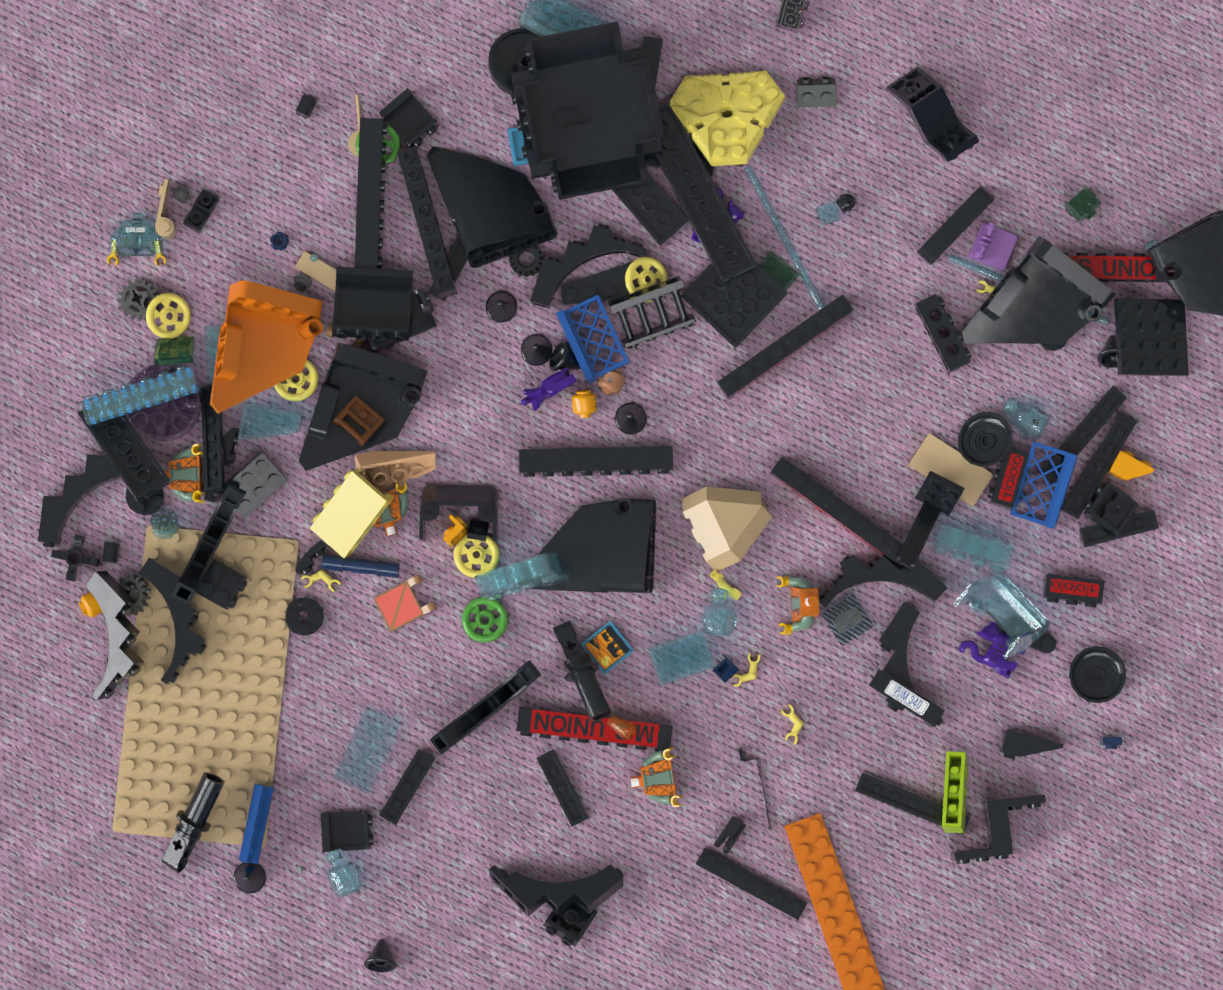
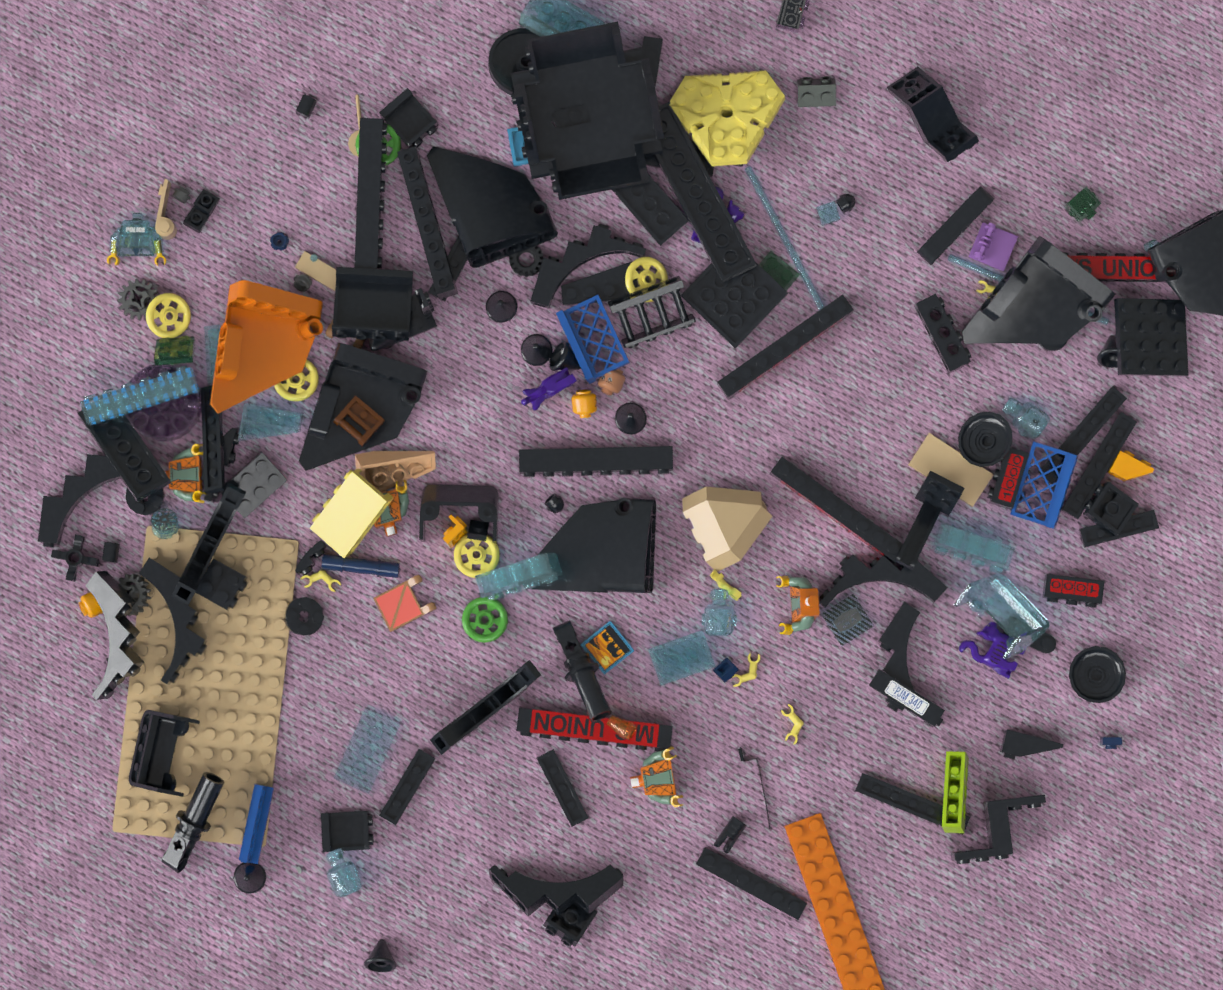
none -> black windscreen [129,710,200,797]
none -> black plate [544,493,564,513]

